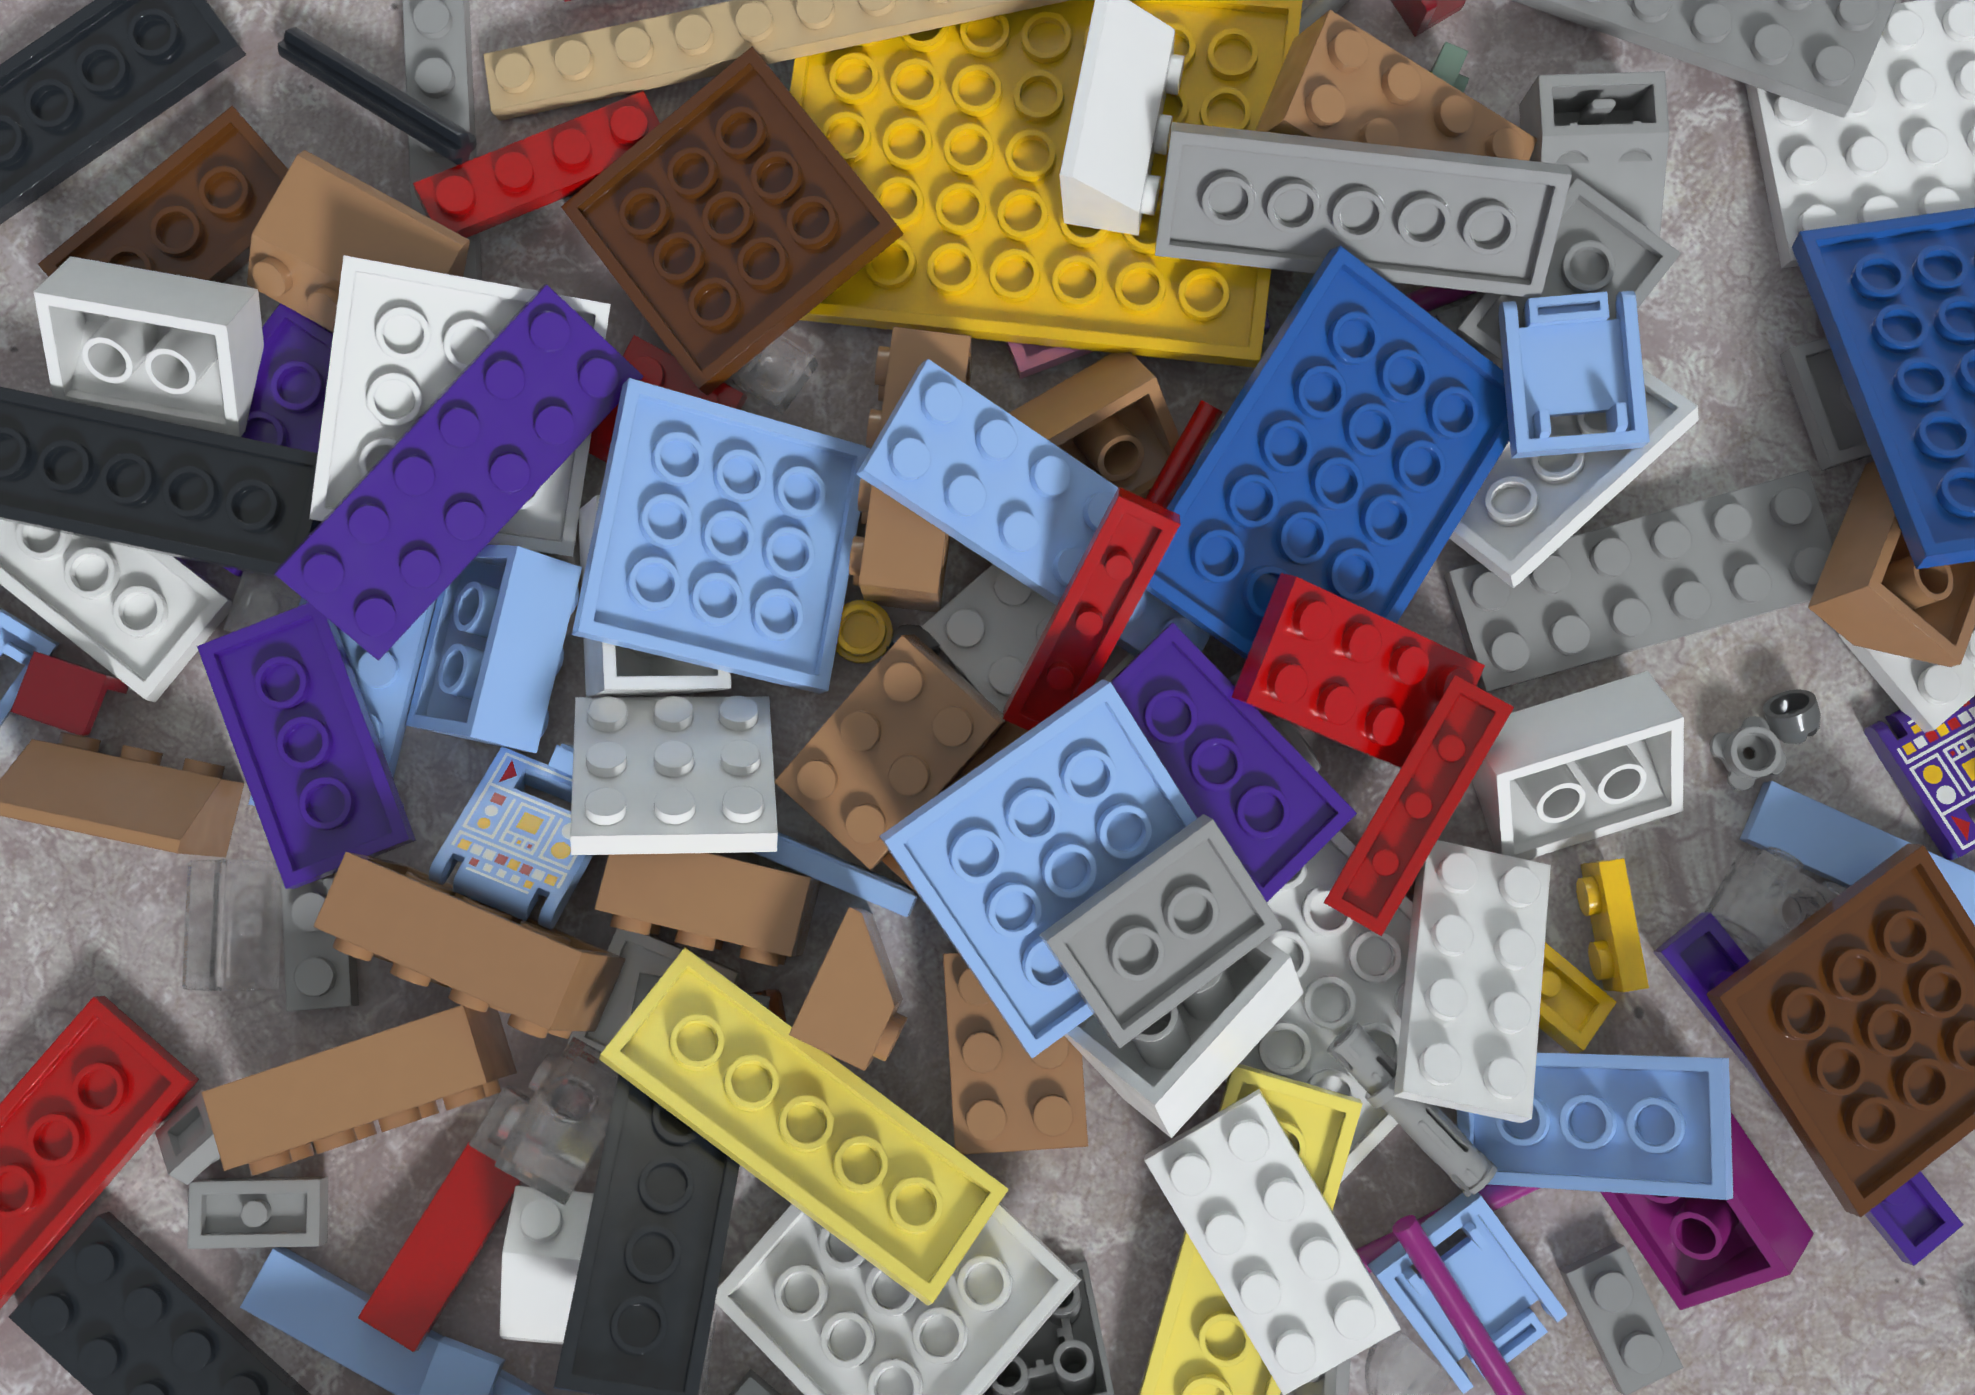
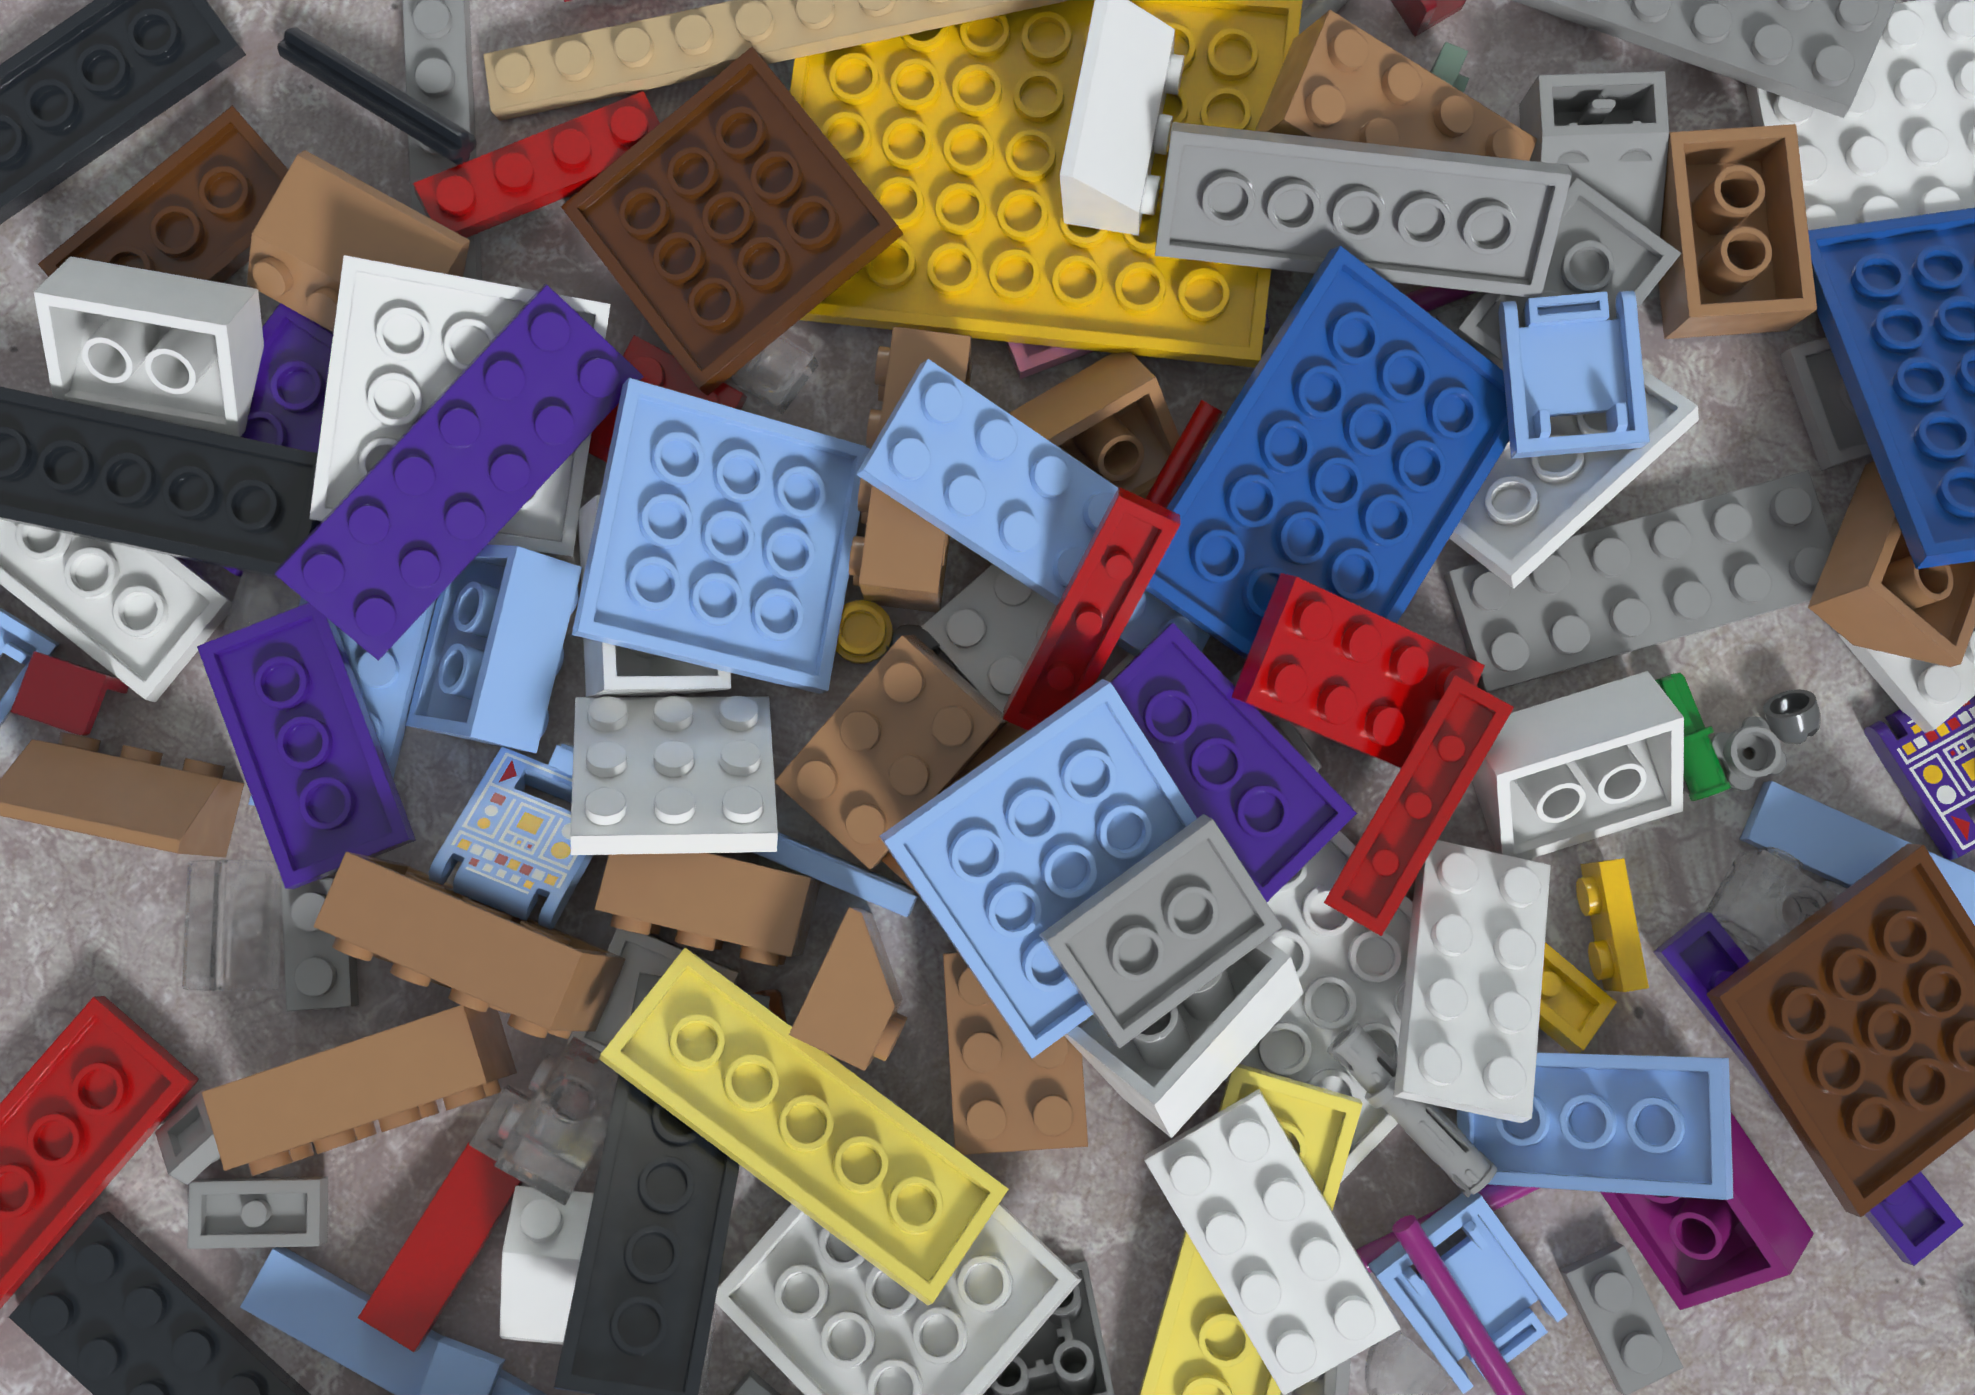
none -> green axle [1655,673,1731,801]
none -> medium nougat brick [1658,124,1817,339]

